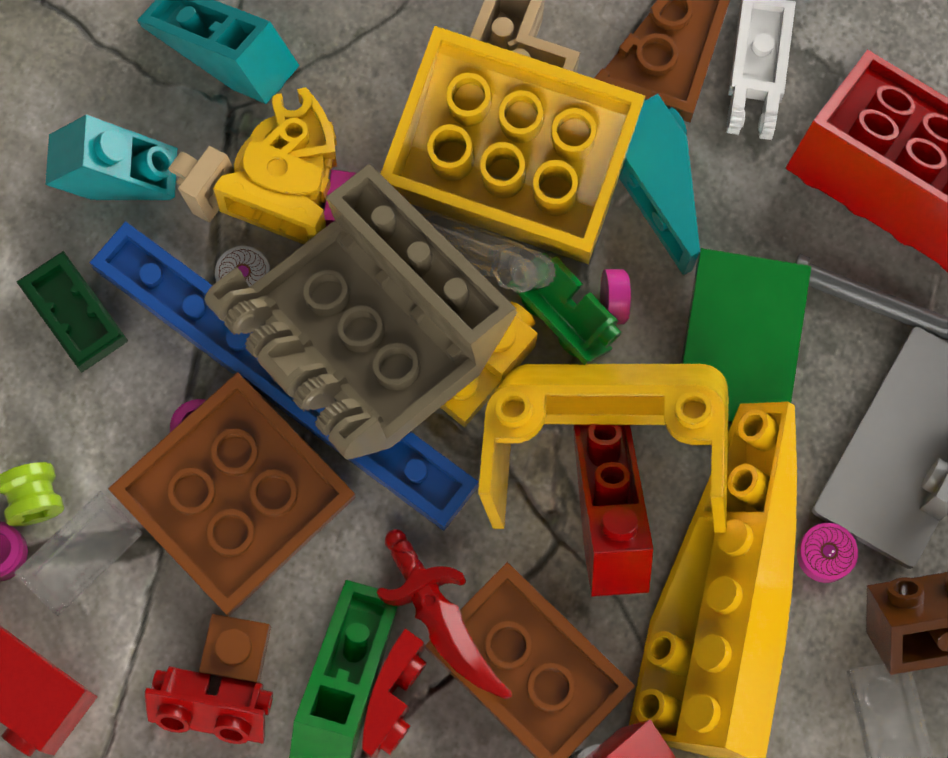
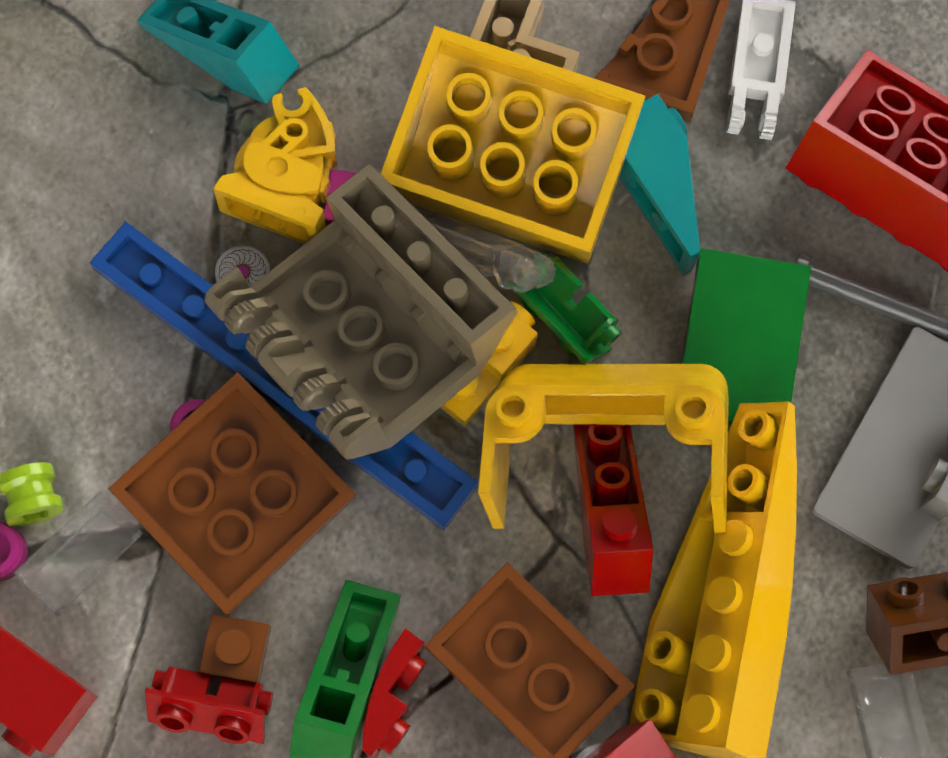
dark green plate [16,251,128,373] -> none
teal slope [45,114,178,200] -> none
tan tile [168,146,235,223] -> none
red piece [377,529,512,699] -> none
dark pink tile [600,269,631,325] -> none
dark pink tile [797,523,858,583] -> none

